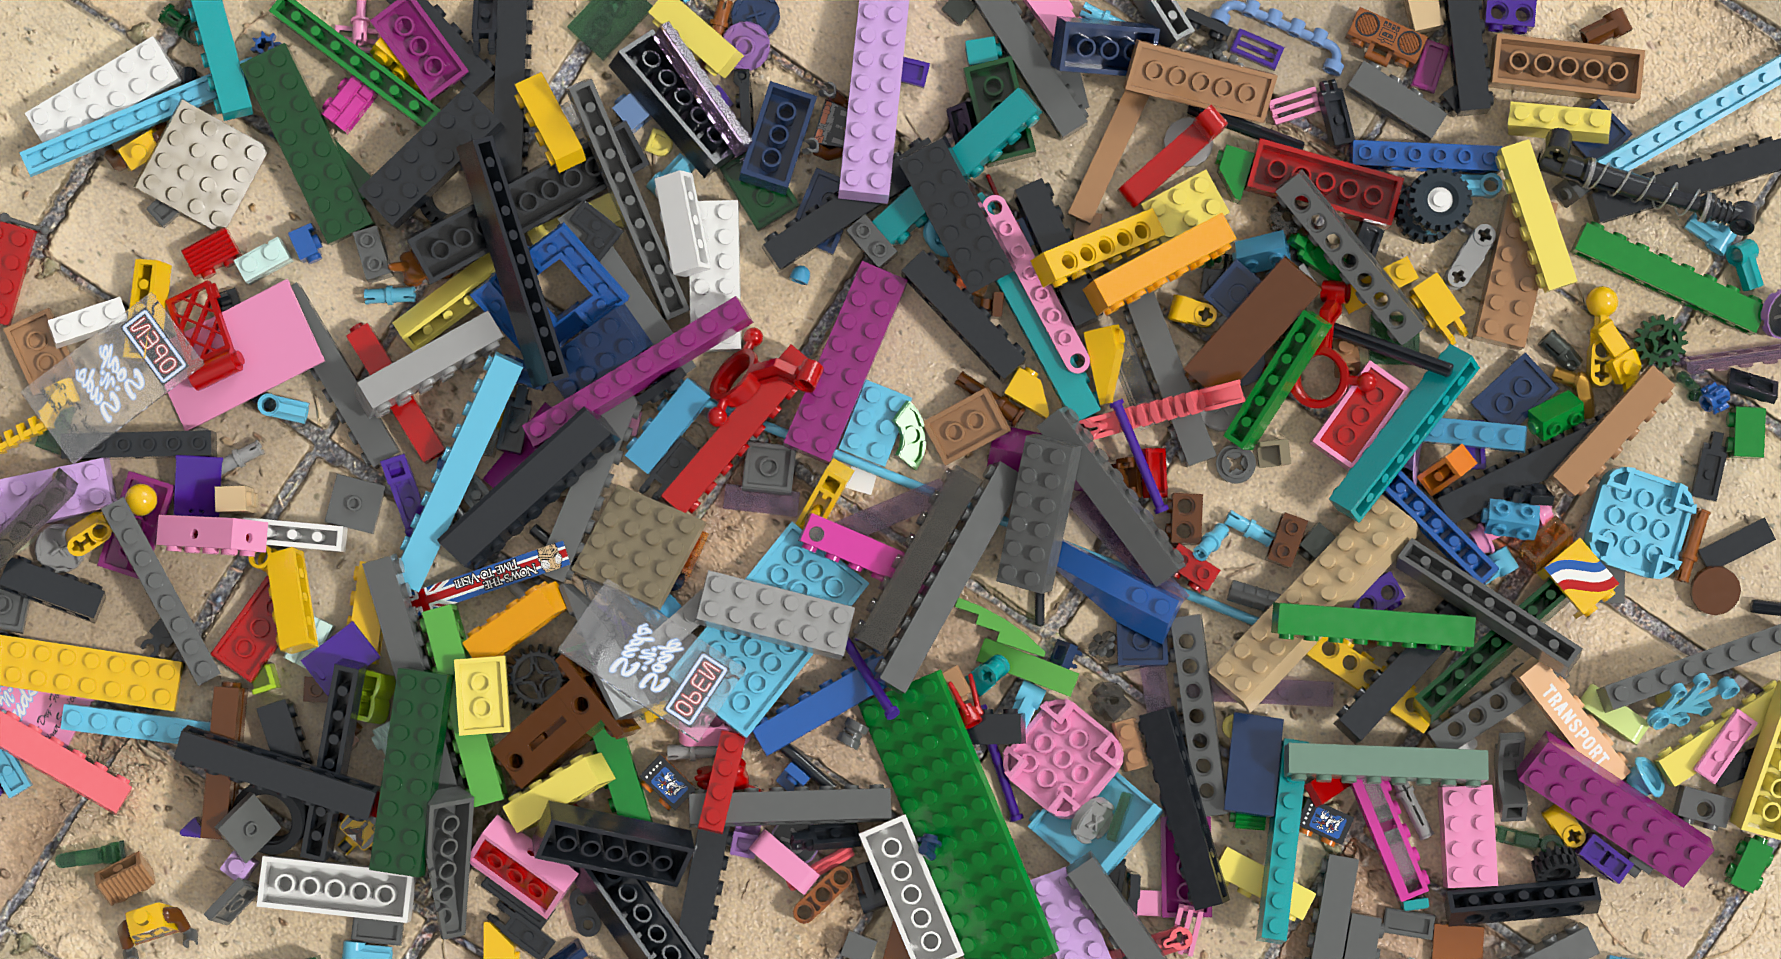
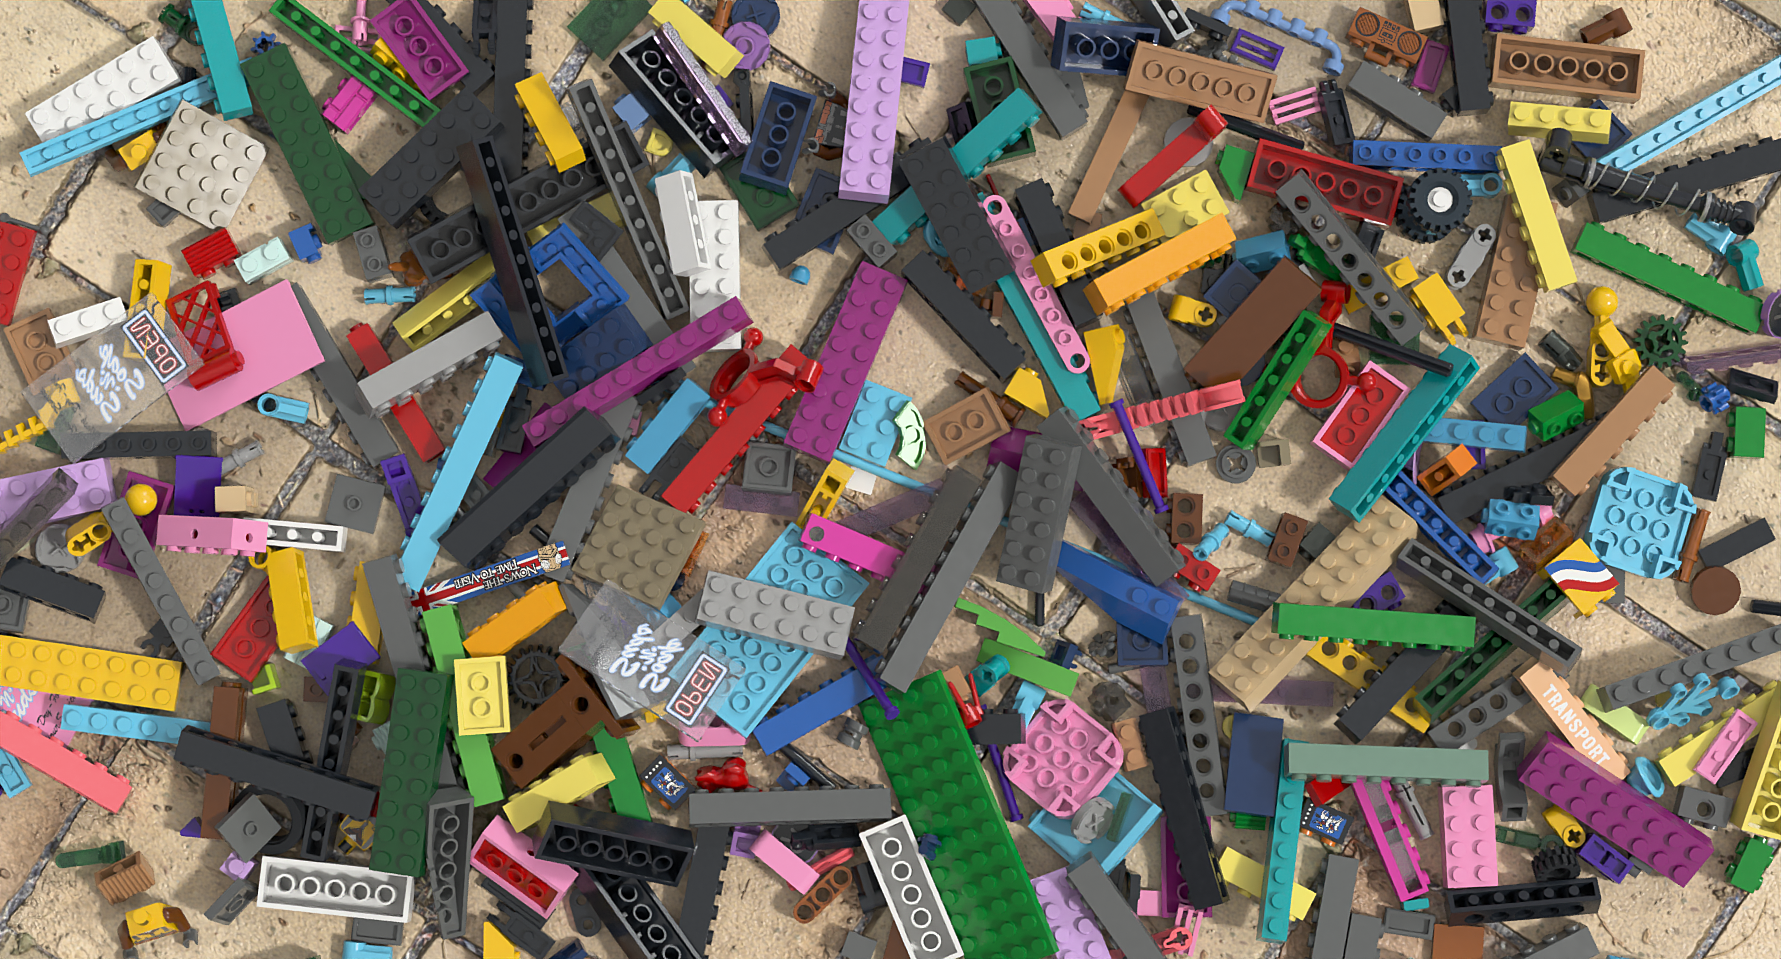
red plate [698,730,746,834] -> none

